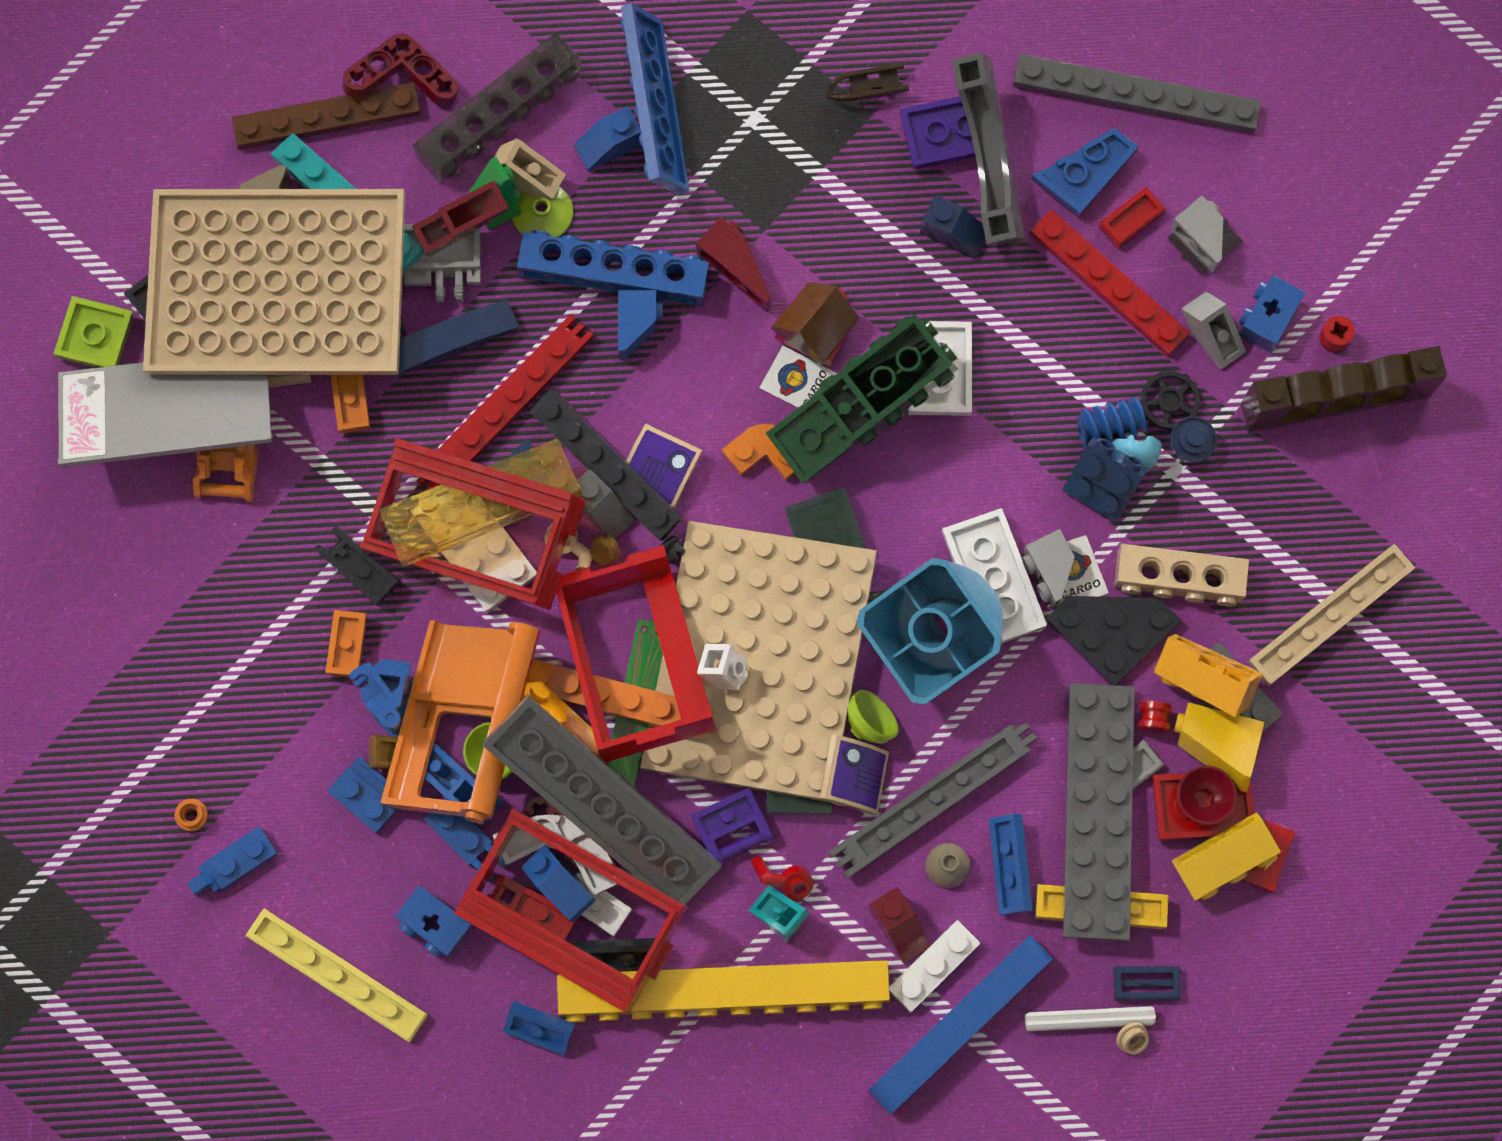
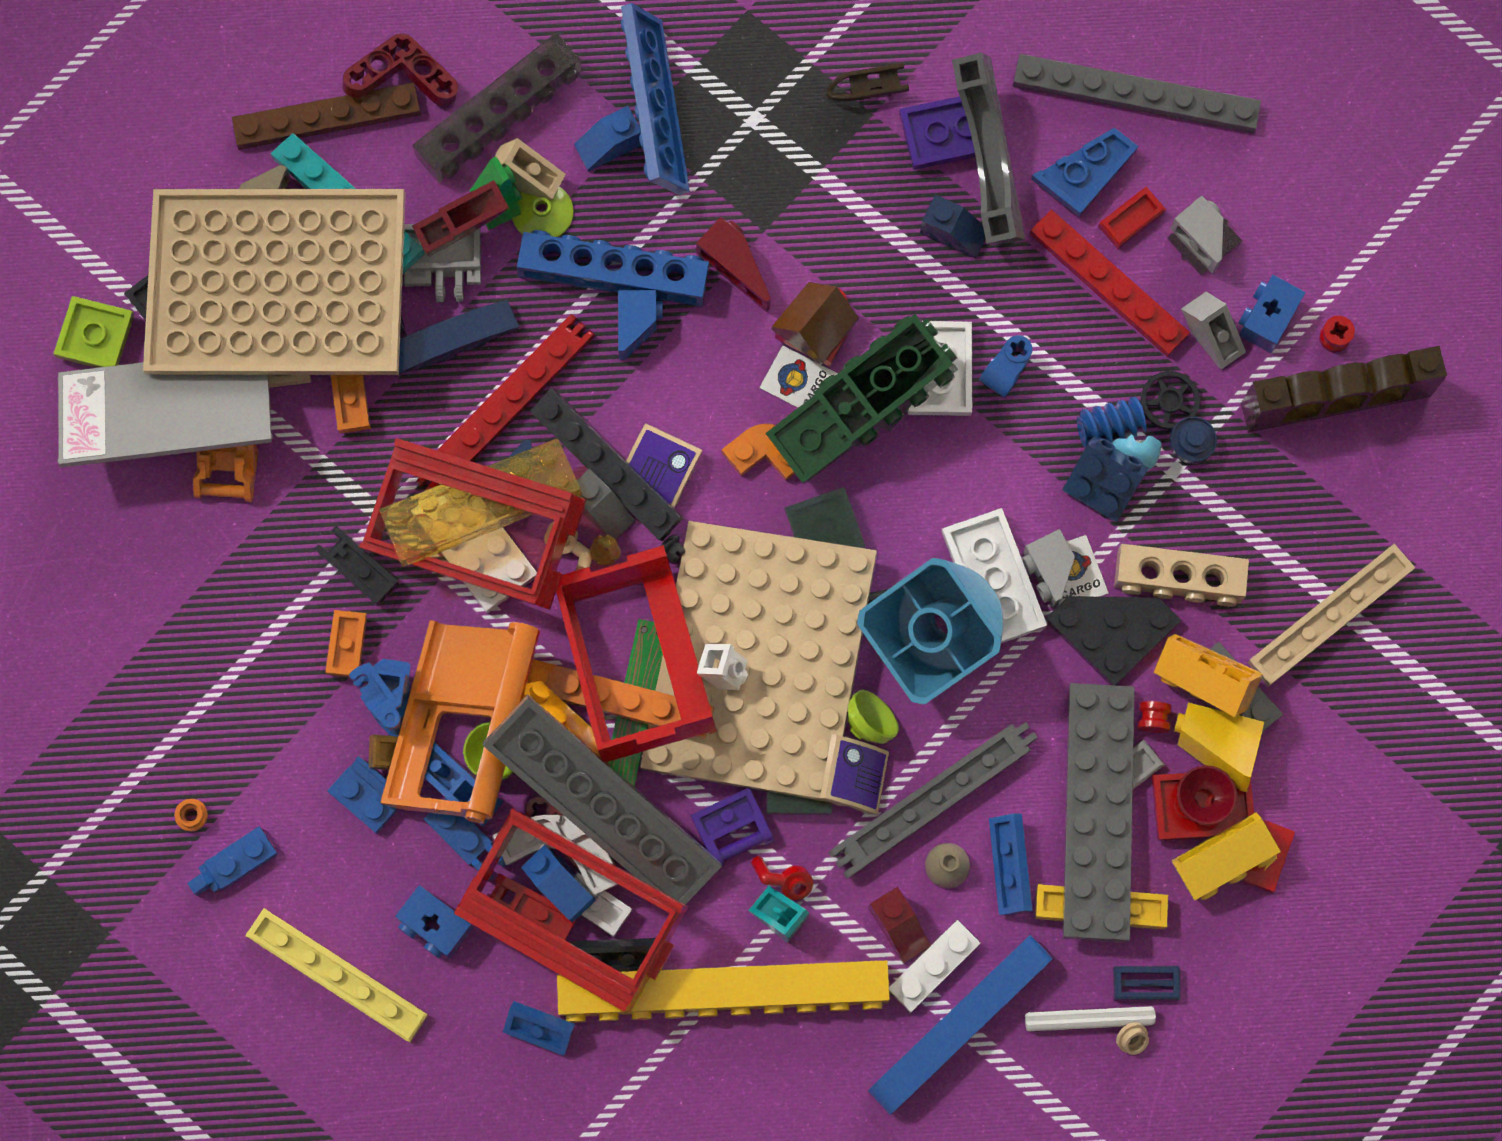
none -> blue piece [979,335,1032,398]

